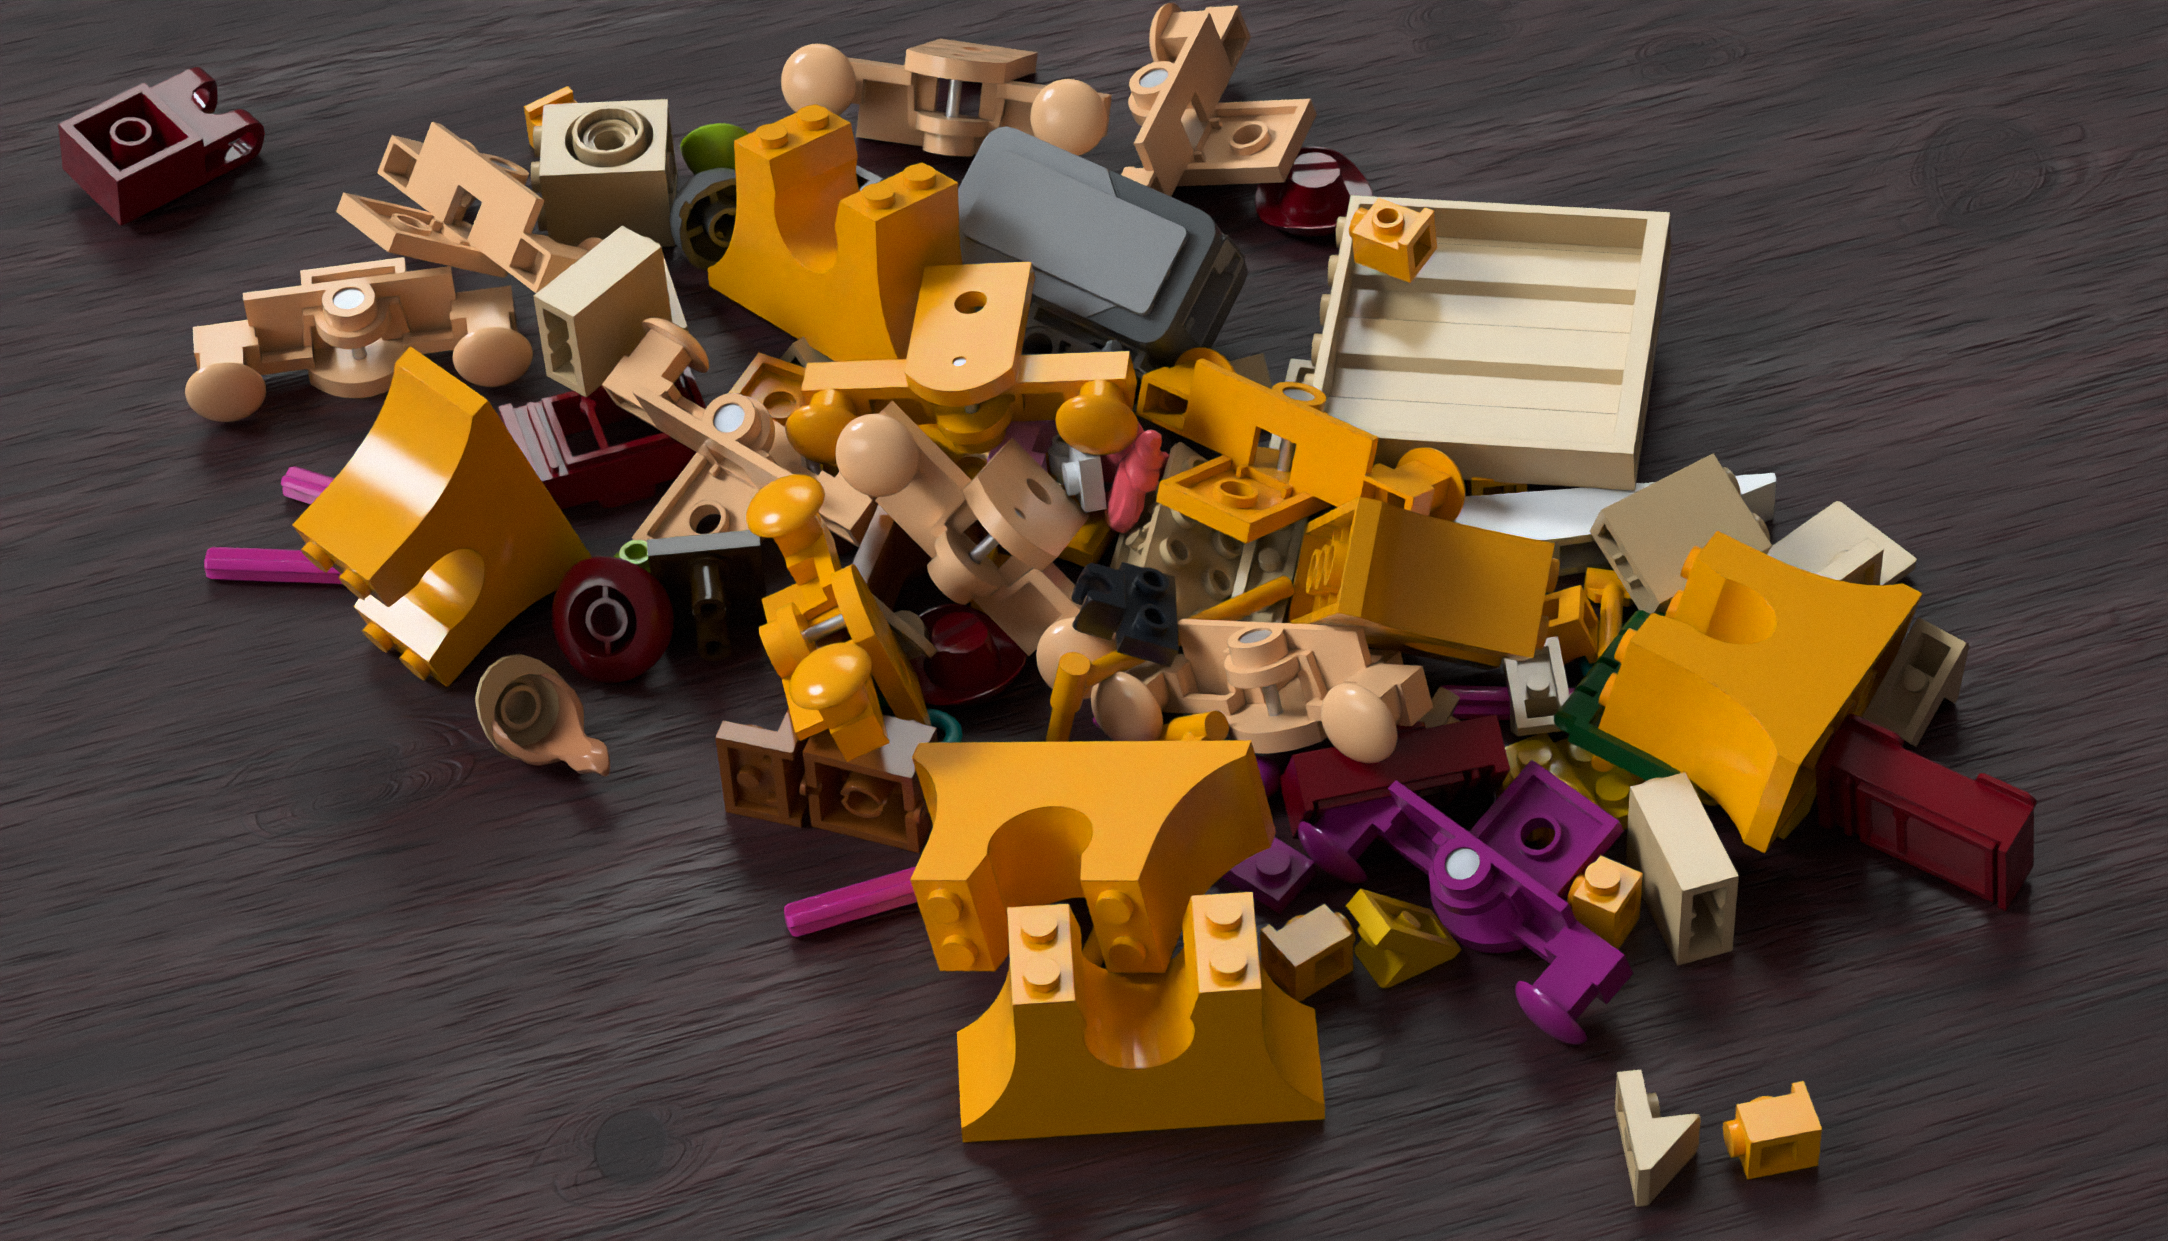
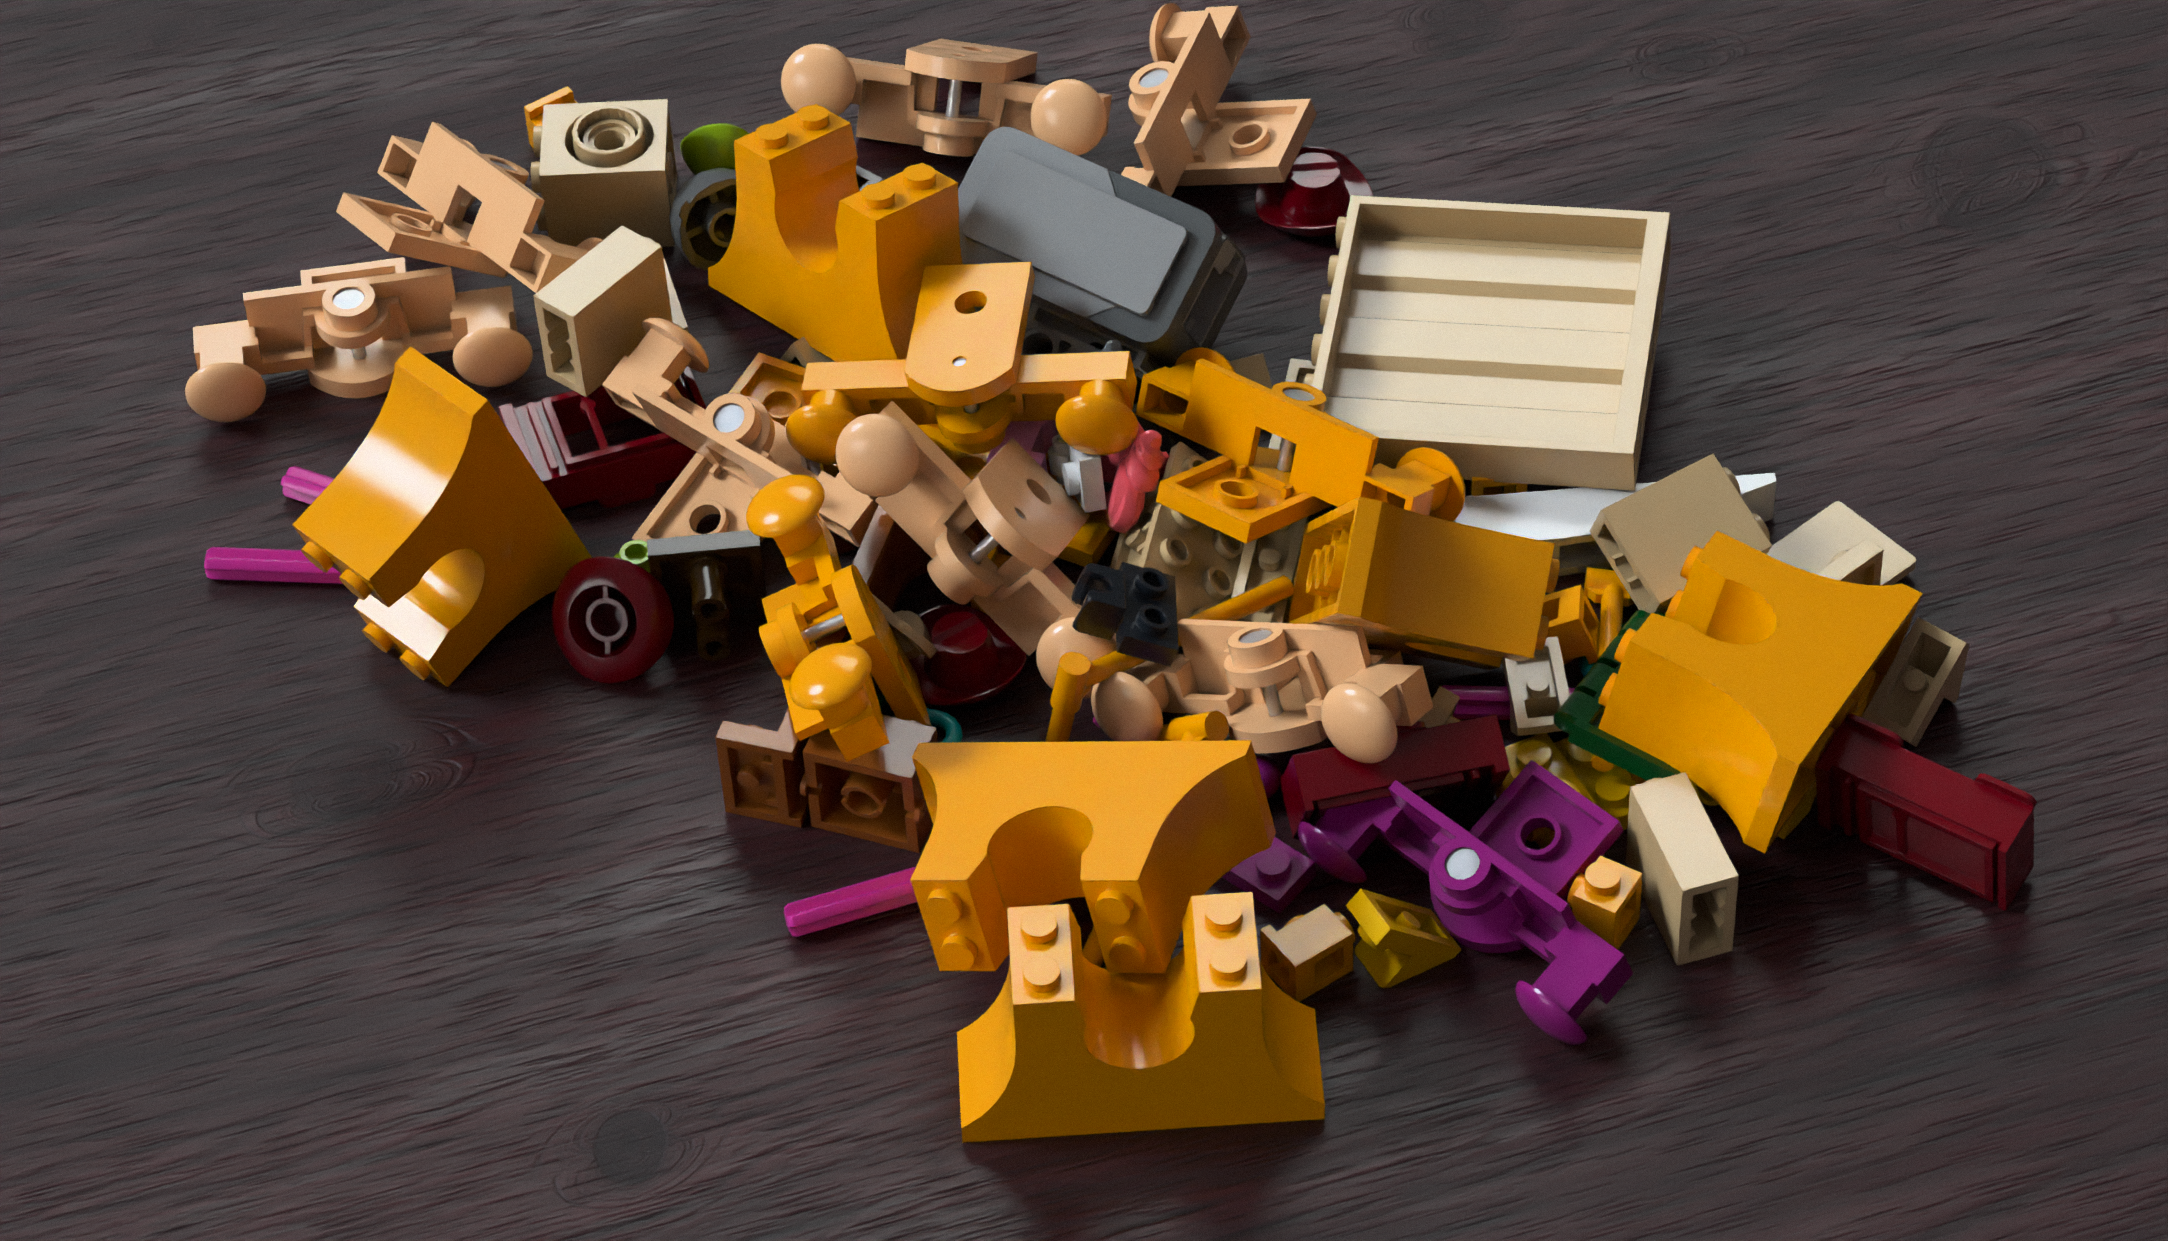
dark red brick [58,67,265,226] -> none
piece [475,654,610,777] -> none
light orange brick [1349,198,1437,283] -> none
tan slope [1615,1070,1701,1207] -> none
light orange brick [1723,1081,1822,1180] -> none

